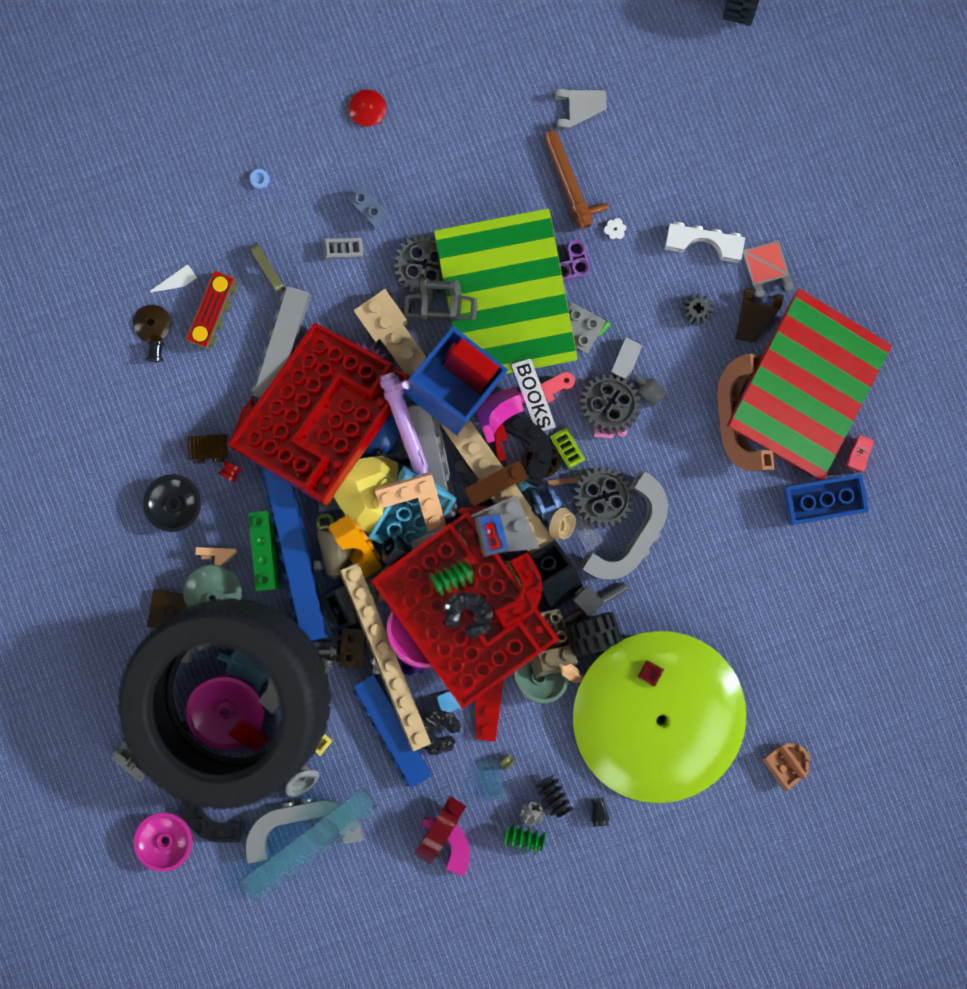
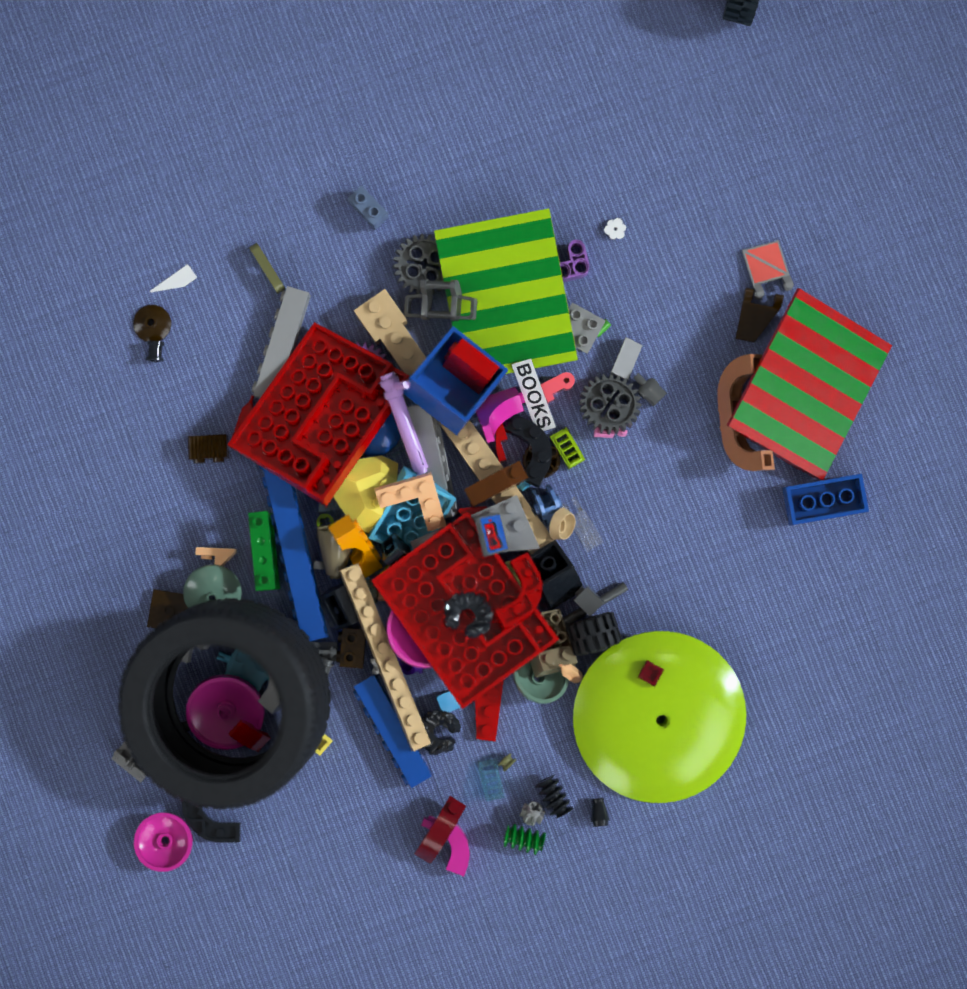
black dish [143,474,201,532] -> none
brick [185,270,239,351] -> none
red wheel [218,460,242,483] -> none
clear light blue brick [240,786,378,901] -> none
light grey arch [246,798,364,864] -> none
light blue tile [249,169,269,189] -> none
light grey hat [285,765,319,797] -> none
light grey slope [322,238,363,260] -> none
red dish [349,89,386,127] -> none
black hinge [374,449,410,466] -> none
green piece [429,559,473,596] -> none
clear smoke plate [455,461,493,507] -> none
dark orange cylinder [544,130,609,230] -> none
nougat piece [548,476,581,486] -> none
light grey flag [554,89,607,130] -> none
dark grey gear [572,466,634,529] -> none
light grey arch [578,471,668,579] -> none
white arch [664,222,745,264] -> none
dark grey gear [681,293,714,326] -> none
nougat slope [762,743,810,791] -> none
coral leg [844,434,874,473] -> none

